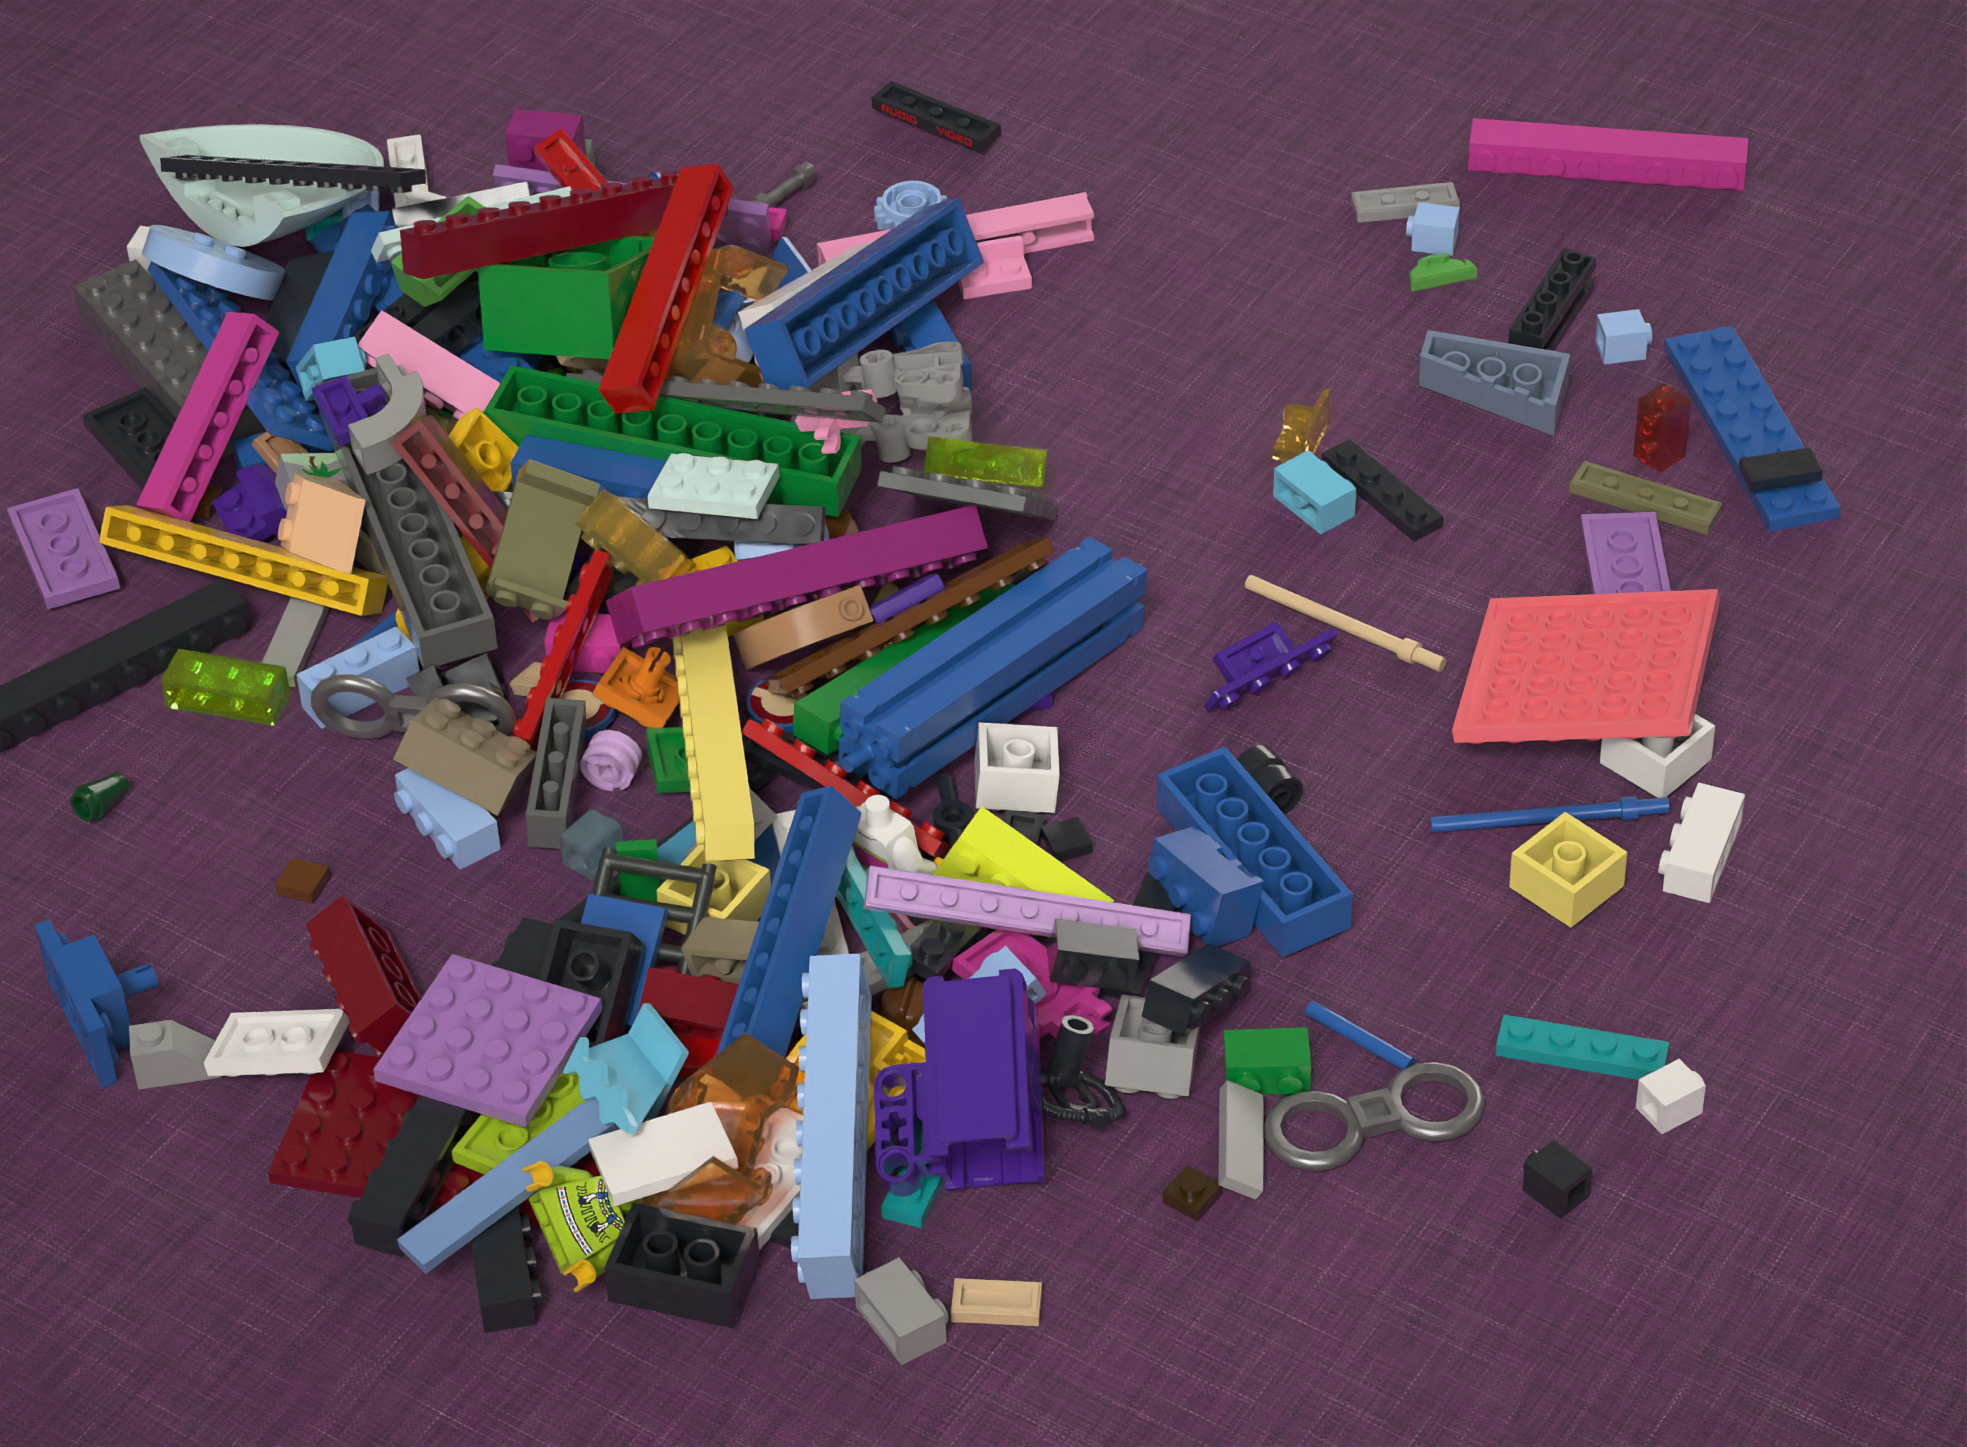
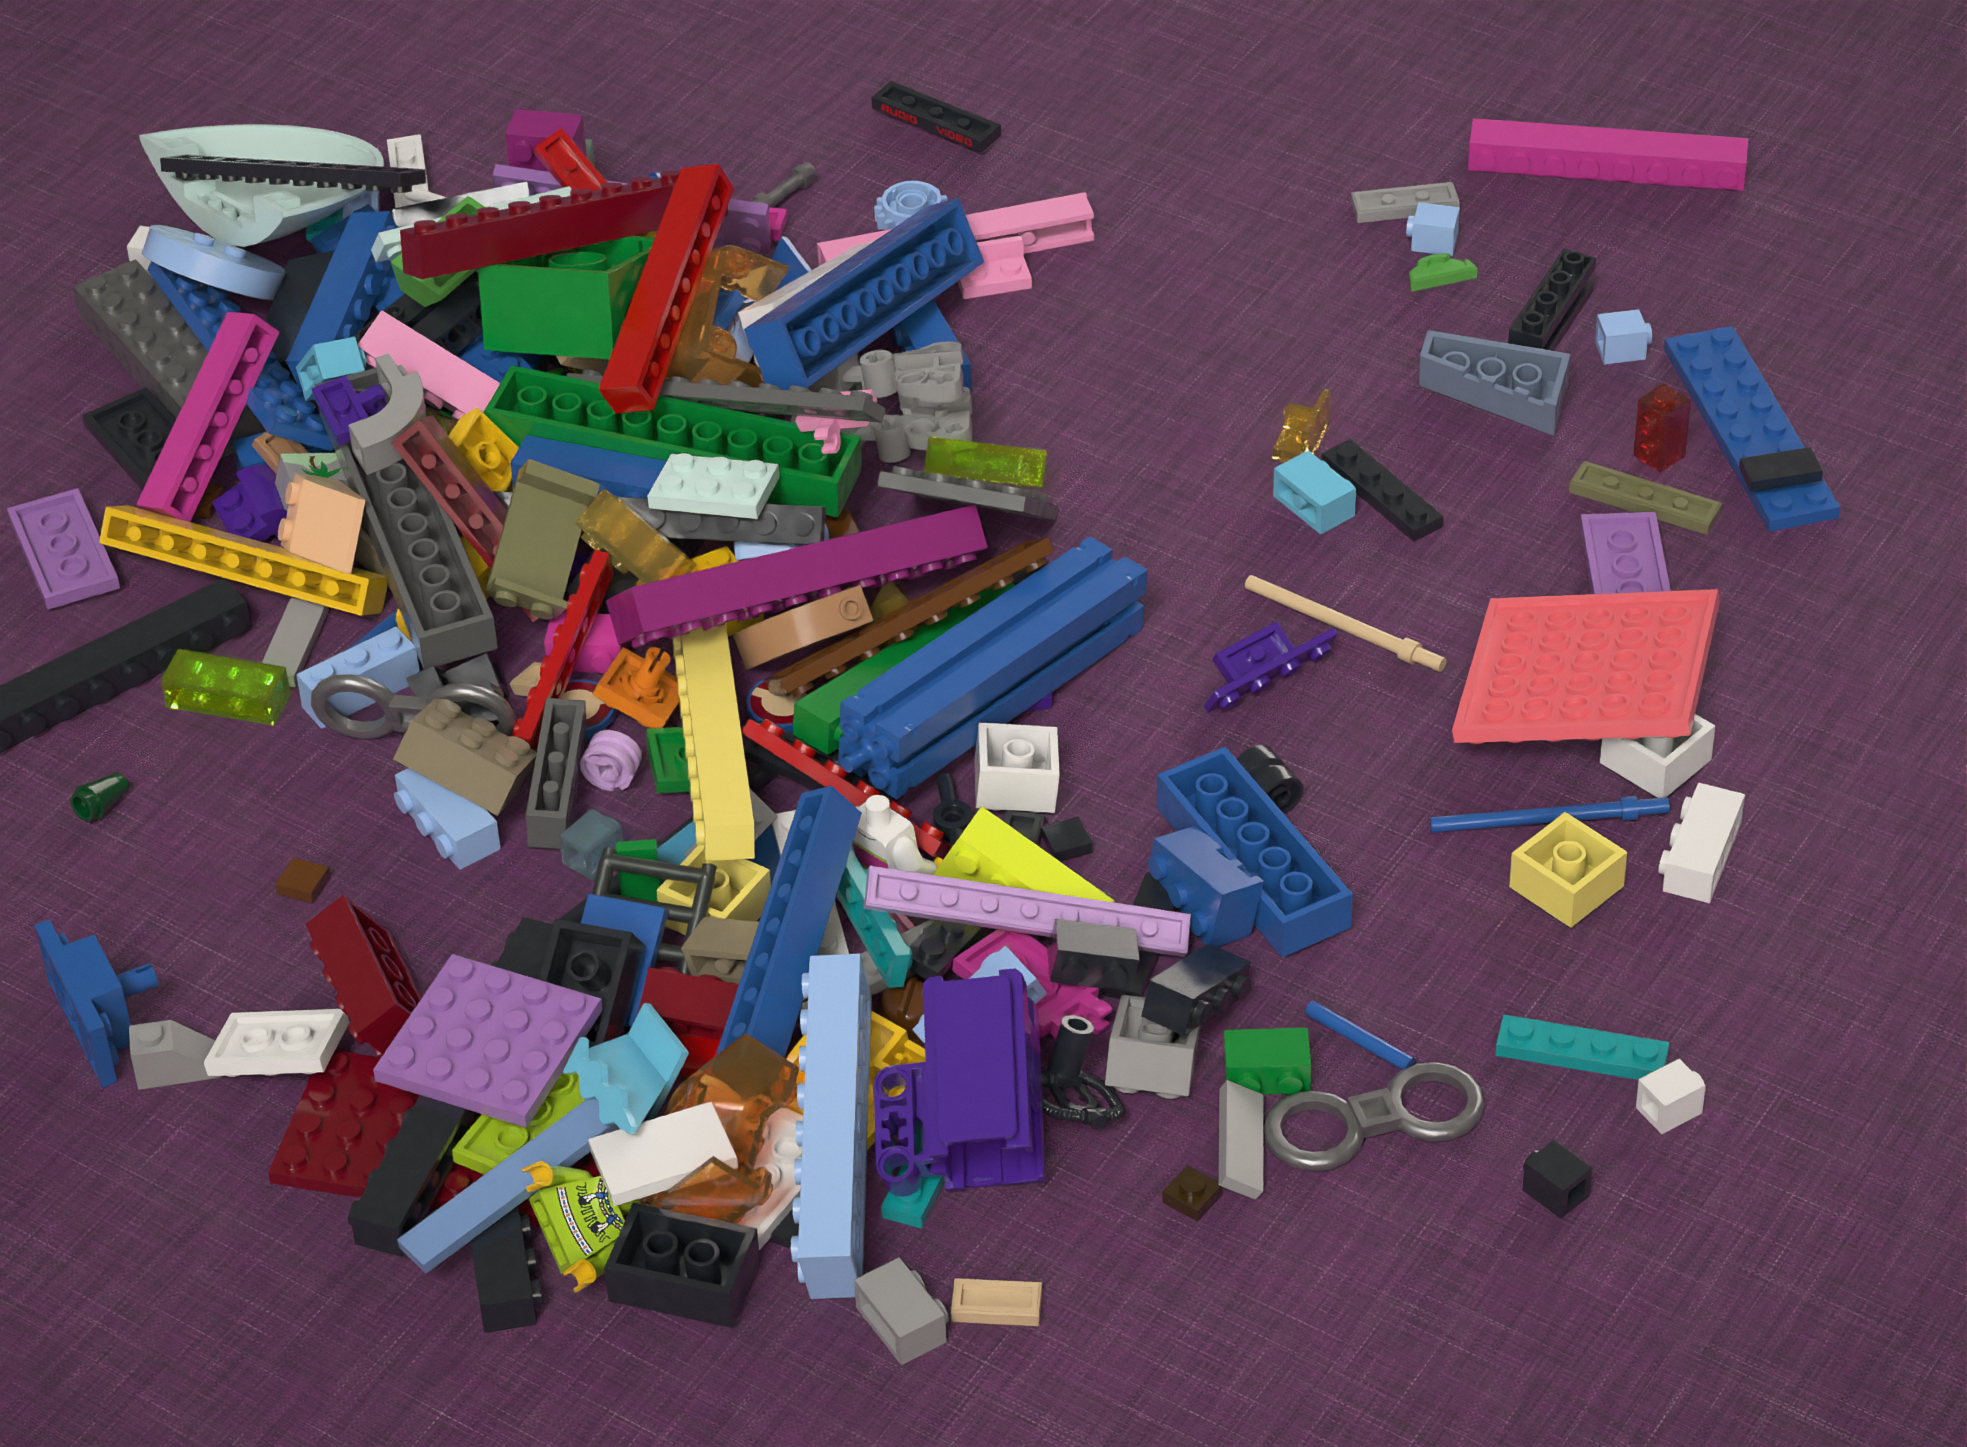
dark purple tile [869,574,945,624] -> none

